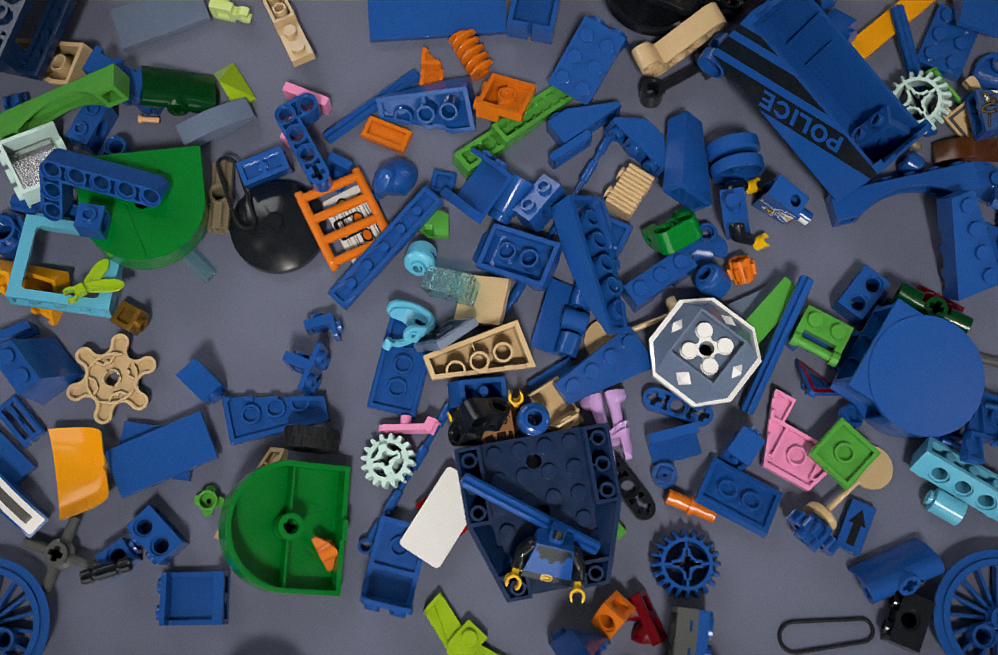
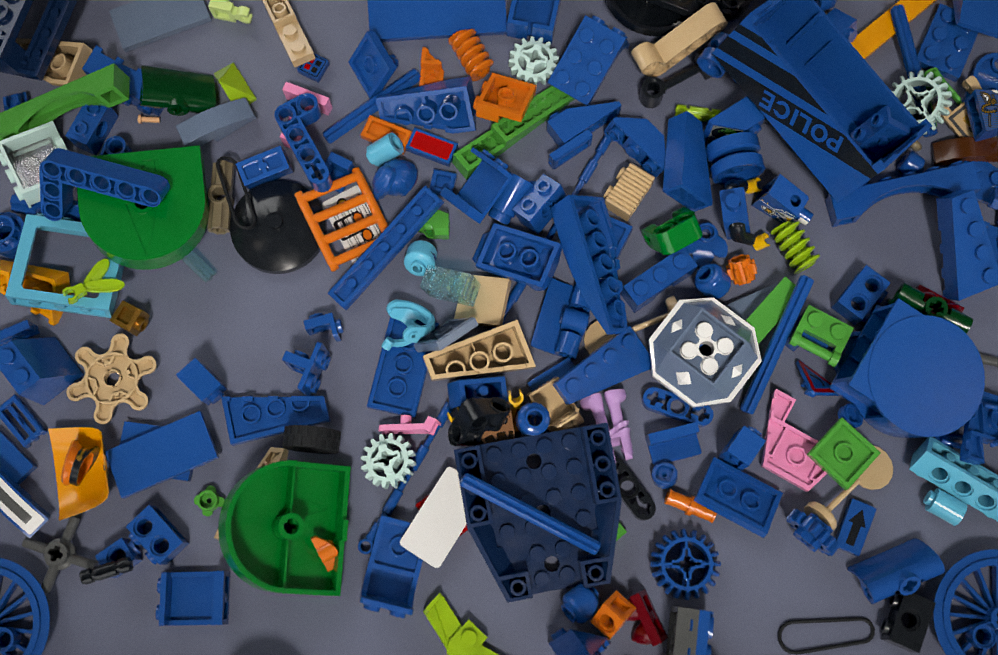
blue brick [73,202,112,240] -> none
torso [504,522,585,603] -> none
none -> piece [61,440,100,486]
none -> blue tile [297,54,330,83]
none -> blue tile [348,31,398,99]
none -> medium azure brick [366,132,404,167]
none -> tile [406,128,458,167]
none -> light aqua gear [509,36,559,87]
none -> blue head [561,584,601,624]
none -> lime axle [675,104,721,122]
none -> blue slope [704,96,765,144]
none -> lime piece [770,221,820,275]

